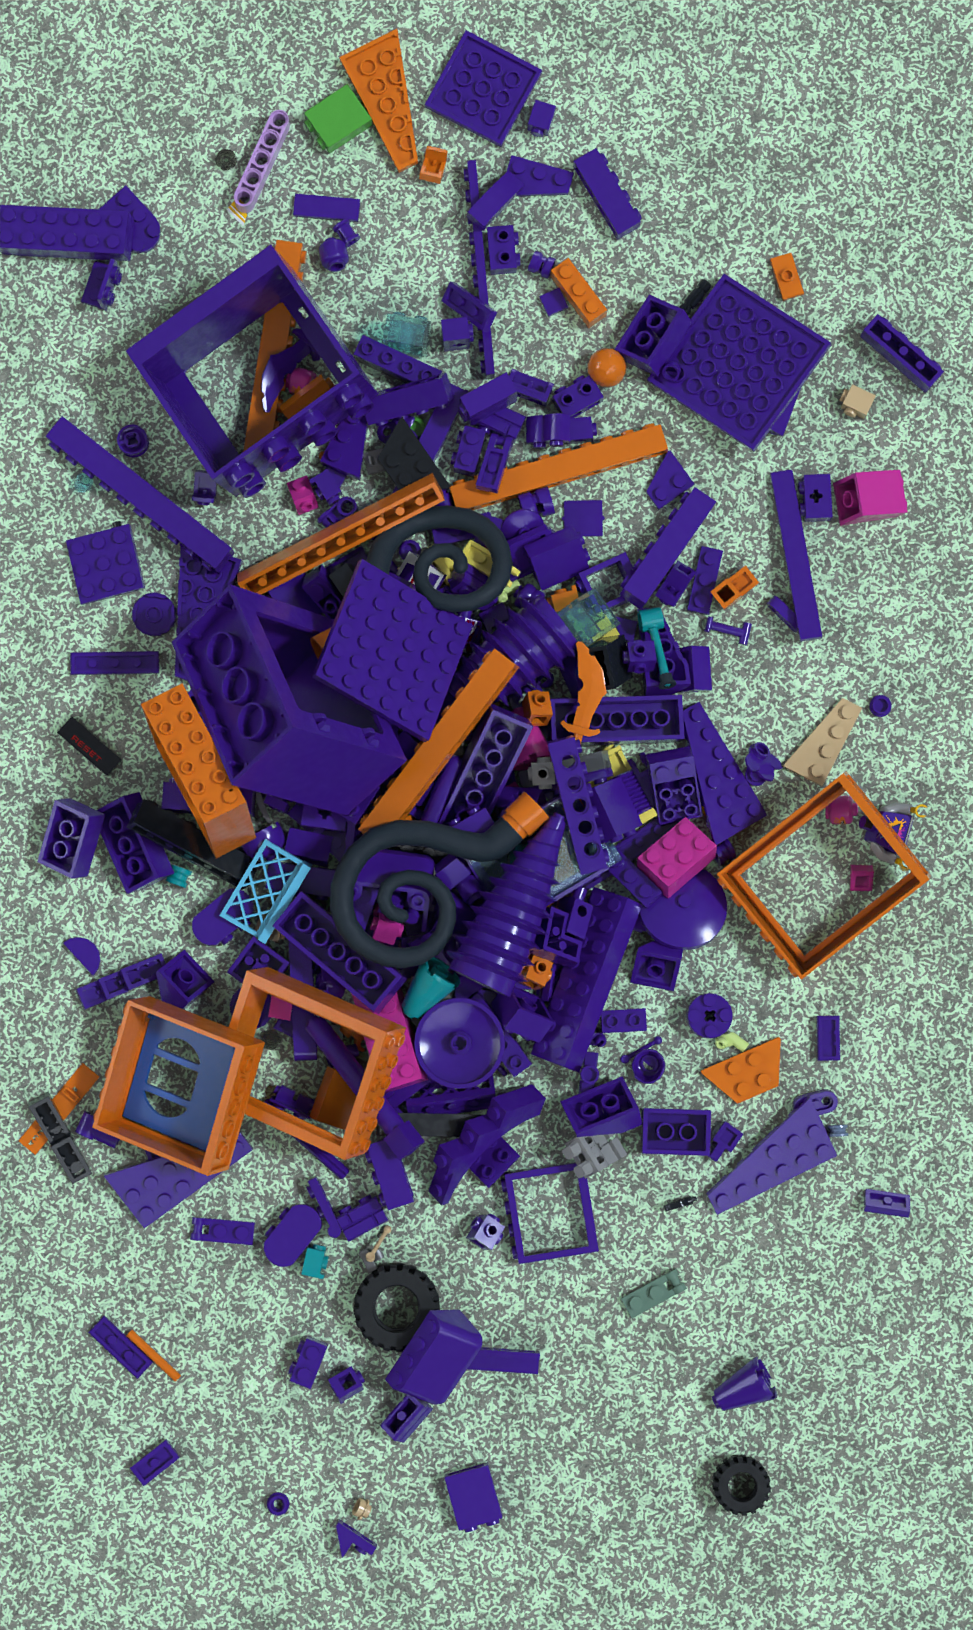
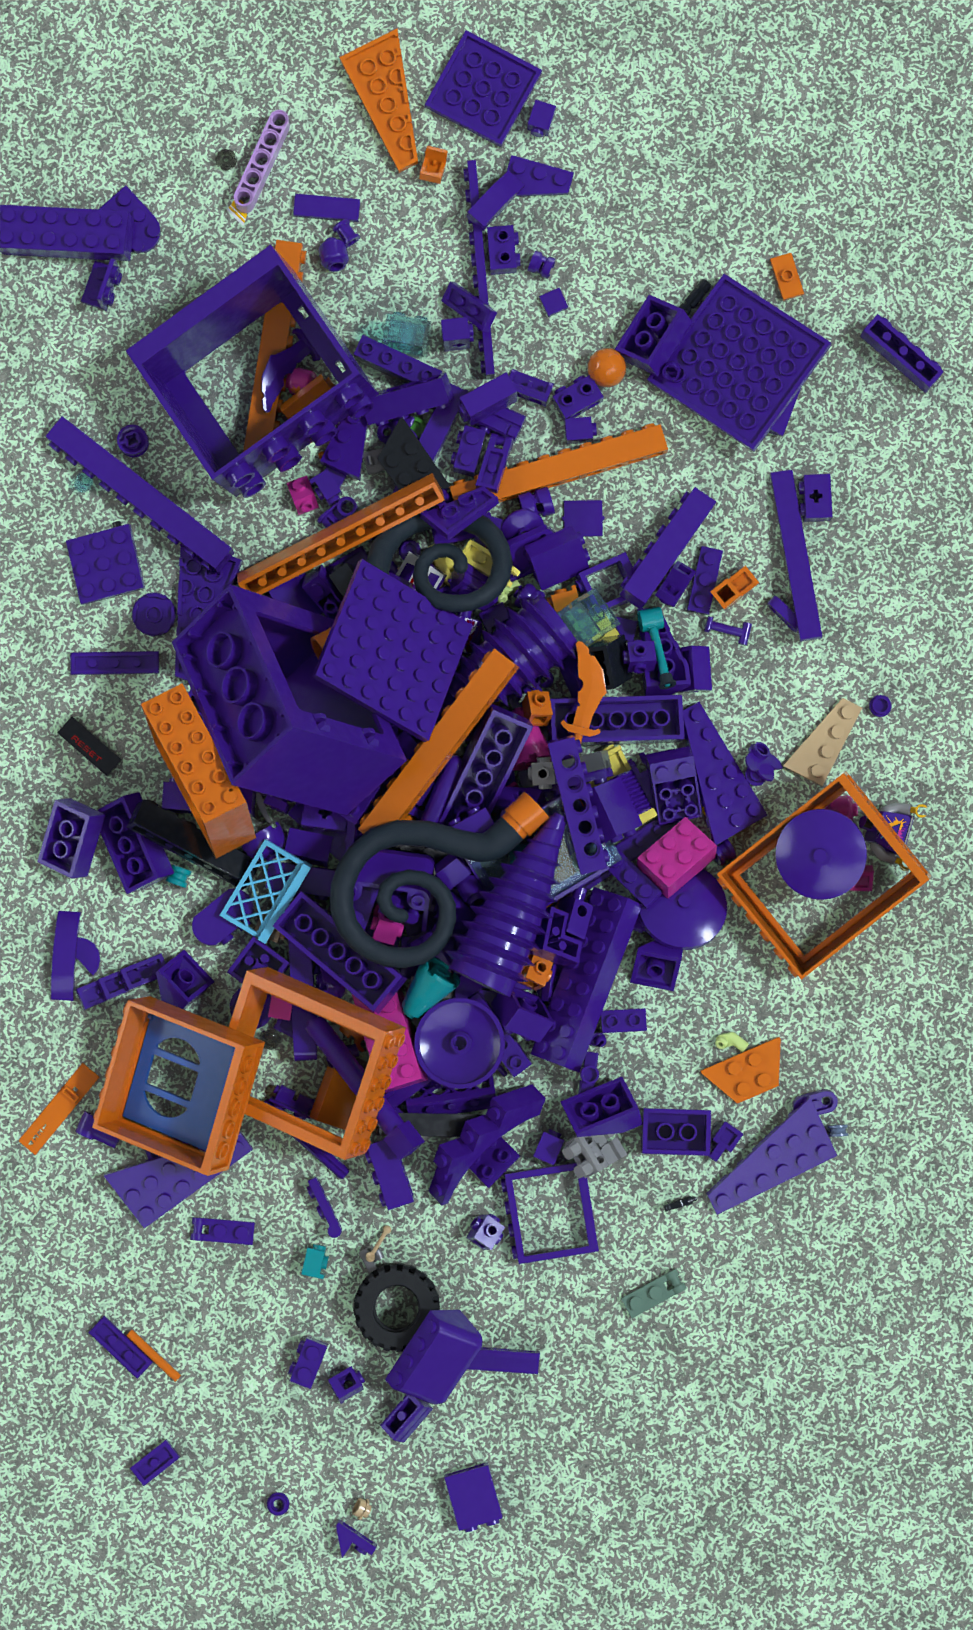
black slope [28,1092,92,1185] -> none
dark purple bracket [192,470,217,505] -> none
dark purple brick [264,1204,322,1267] -> none
bright green brick [304,84,373,154] -> none
dark purple brick [336,1194,389,1242] -> none
dark purple brick [526,413,570,449] -> none
orange brick [550,258,607,328] -> none
dark purple brick [573,148,642,240] -> none
dark purple hinge [621,1036,662,1064] -> none
dark purple hair [631,1049,666,1084] -> none
dark purple wing [646,450,695,510] -> none
dark purple brick [686,993,733,1038] -> none
dark purple cone [712,1356,778,1411] -> none
black tyre [712,1454,771,1516] -> none
dark purple plate [816,1016,840,1061] -> none
dark pink slope [833,470,908,526] -> none
tan brick [839,384,876,419] -> none
dark purple plate [864,1189,910,1218] -> none
none -> dark purple slope [51,911,81,1001]
none -> dark purple wing [419,486,499,540]
none -> dark purple brick [533,1129,564,1165]
none -> dark purple dish [776,809,867,900]

